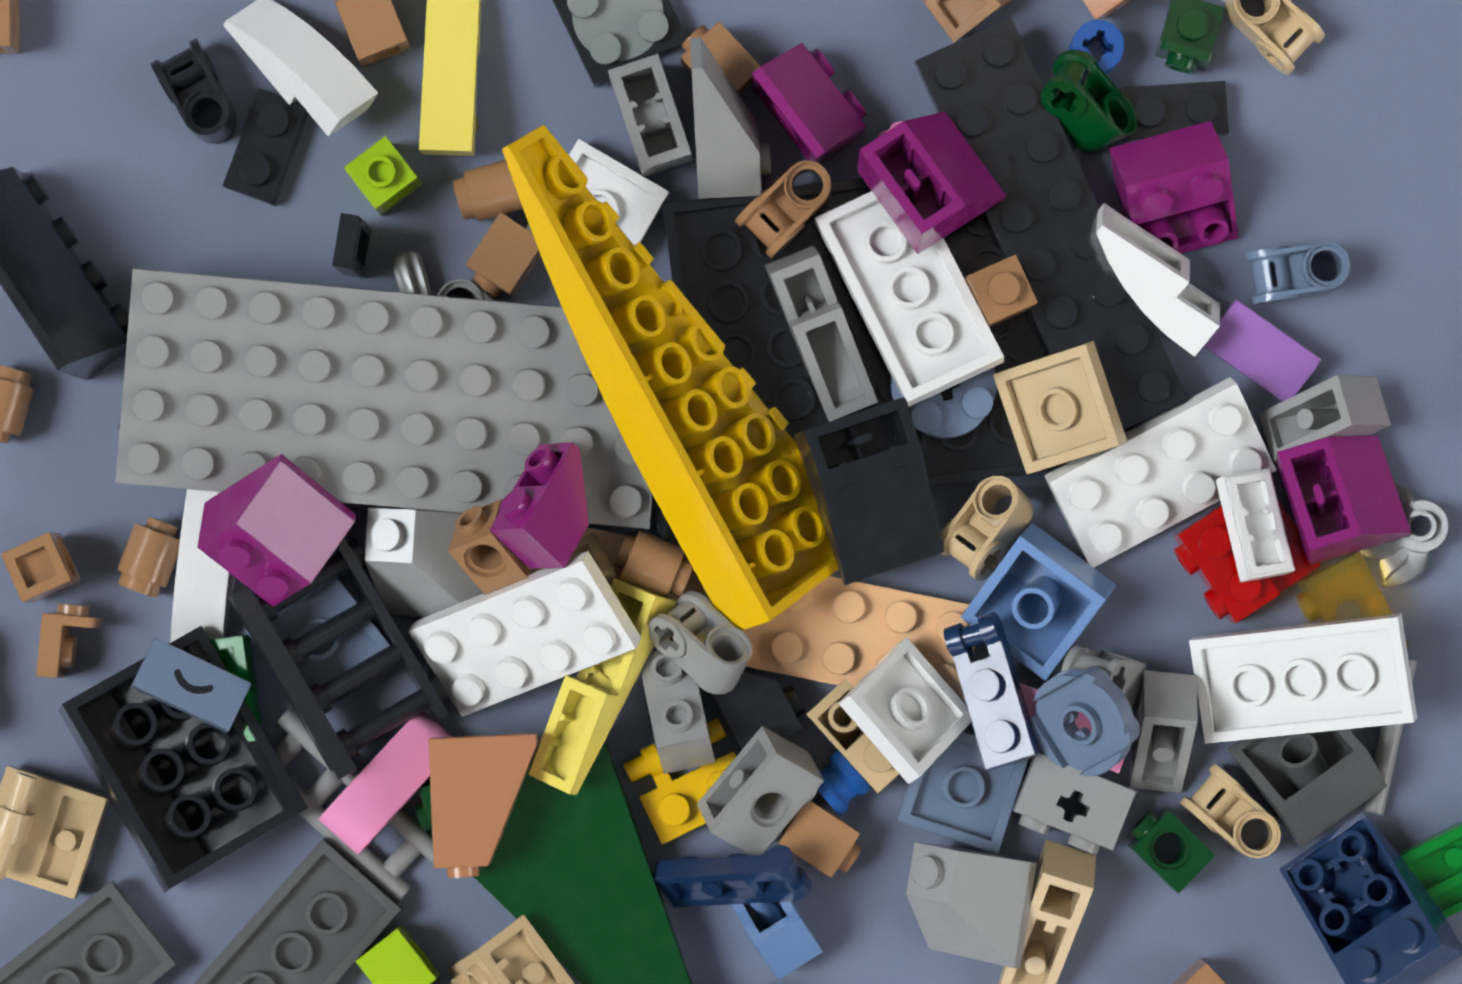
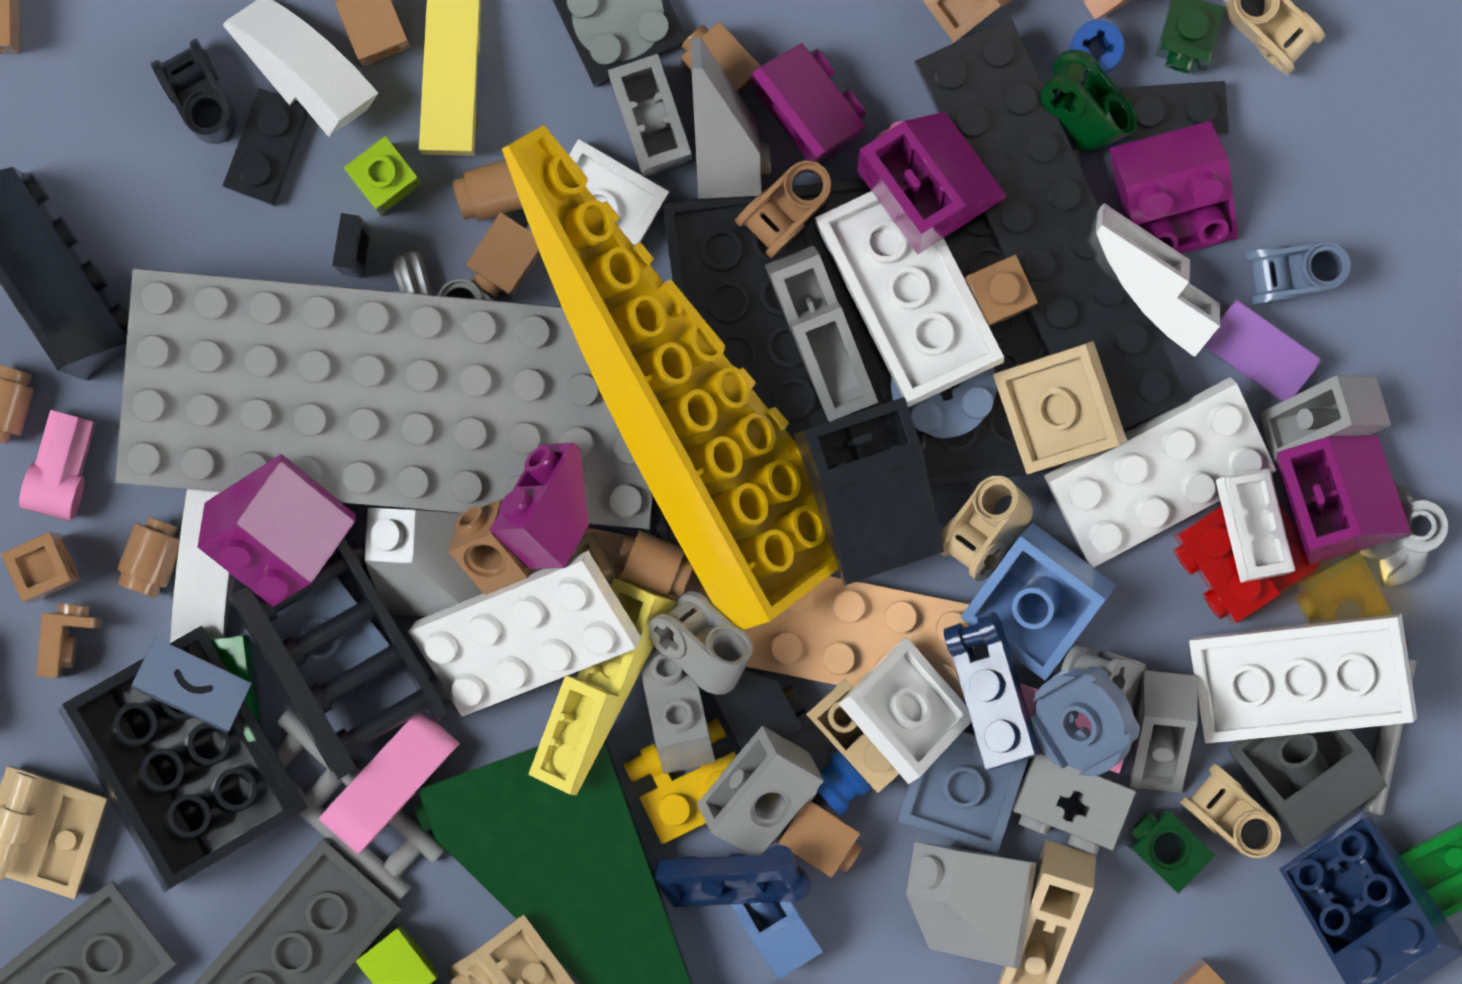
nougat slope [428,733,539,878] -> none
none -> bright pink piece [19,410,96,522]

